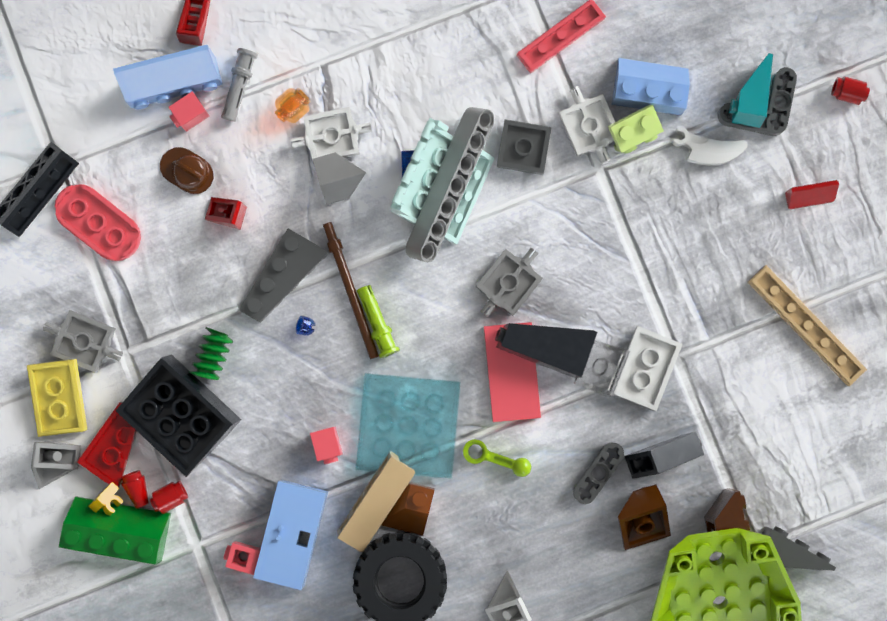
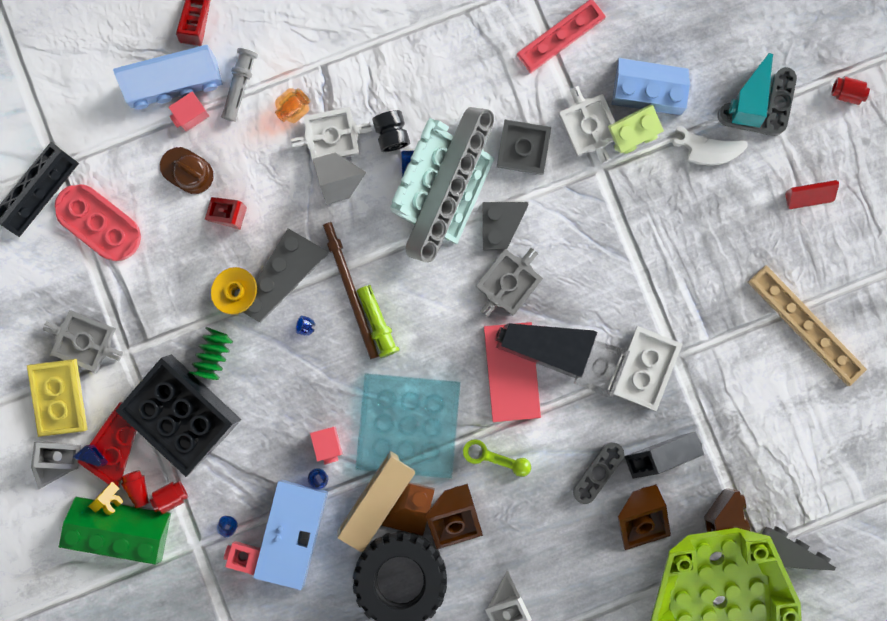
none -> clear blue slope [73,445,108,467]
none -> yellow dish [211,267,257,315]
none -> clear blue hinge [217,516,238,538]
none -> clear blue hinge [308,468,329,489]
none -> black wheel [372,110,410,152]
none -> reddish brown slope [426,483,483,549]
none -> dark grey wing [482,202,529,251]

